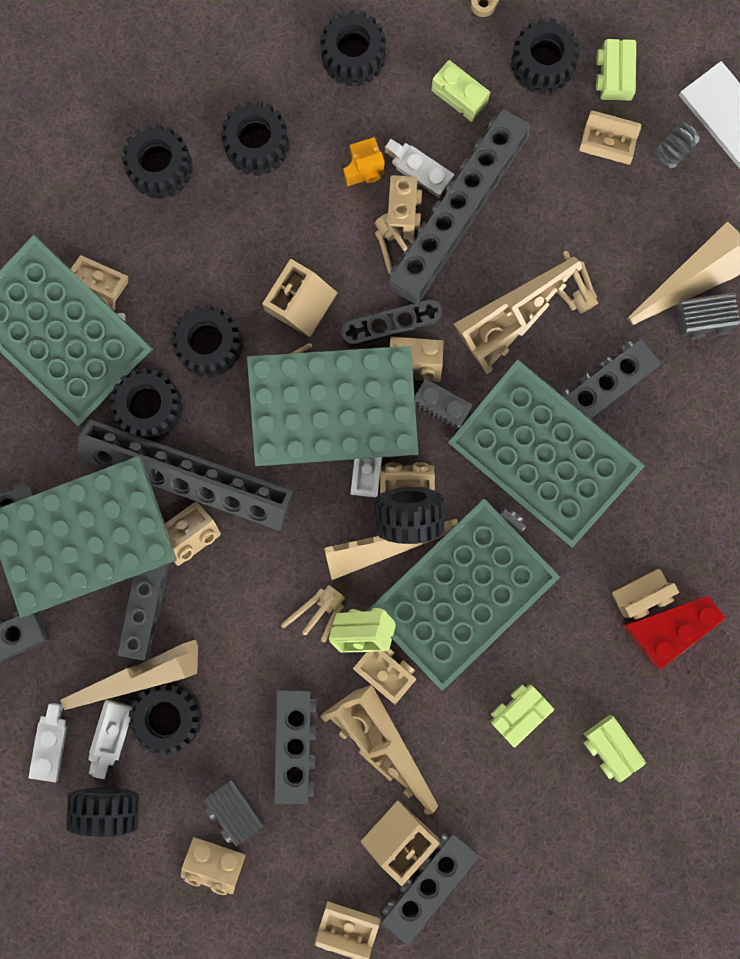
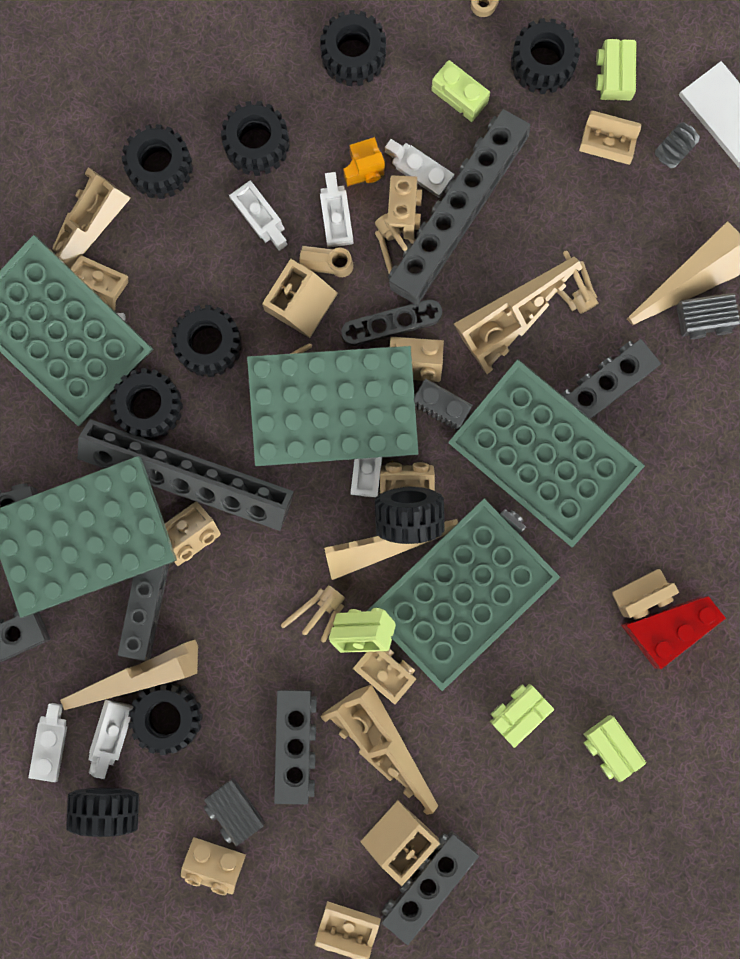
none -> tan wedge [52,167,131,269]
none -> white hinge [229,181,288,251]
none -> tan piece [300,246,353,277]
none -> white hinge [320,172,354,248]

